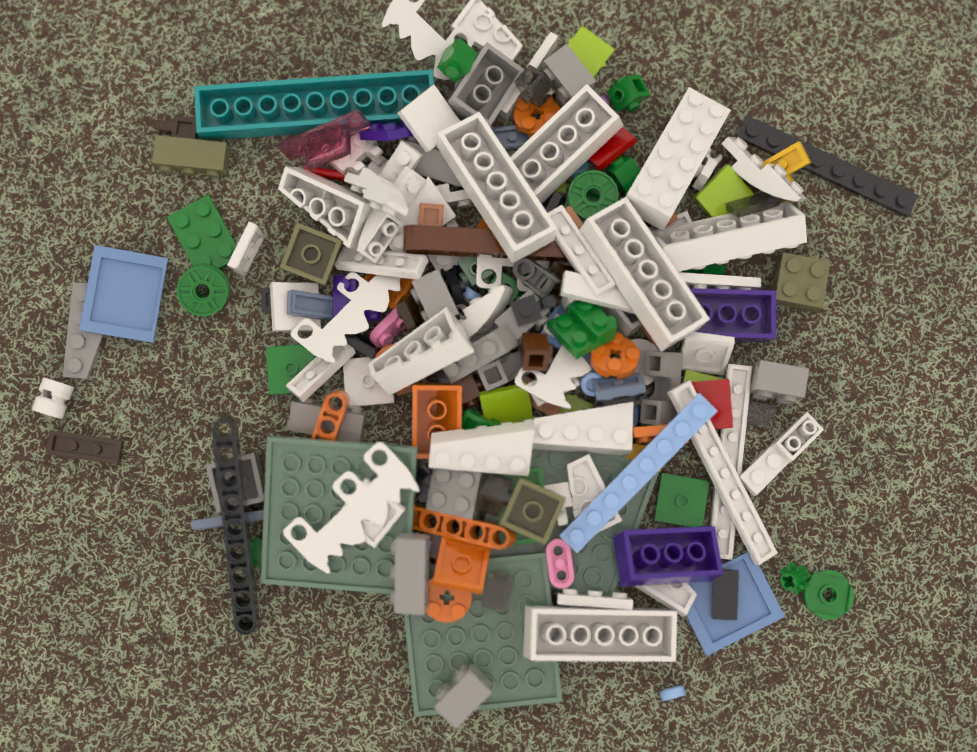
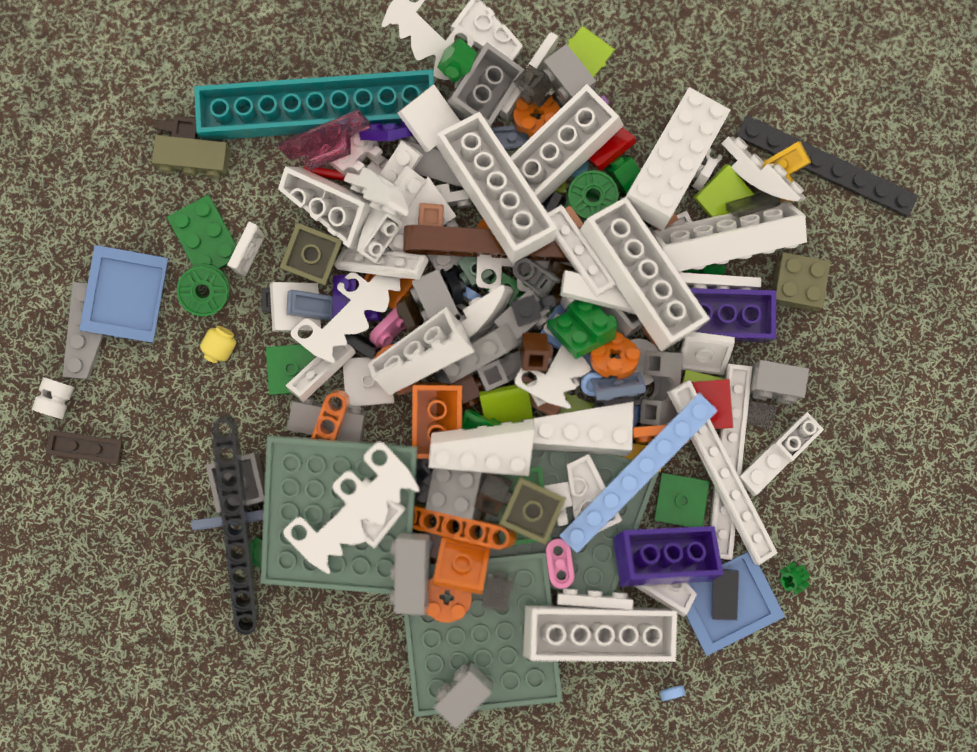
green brick [607,74,650,113] -> none
green plate [803,570,854,620] -> none
none -> light yellow head [200,326,236,363]

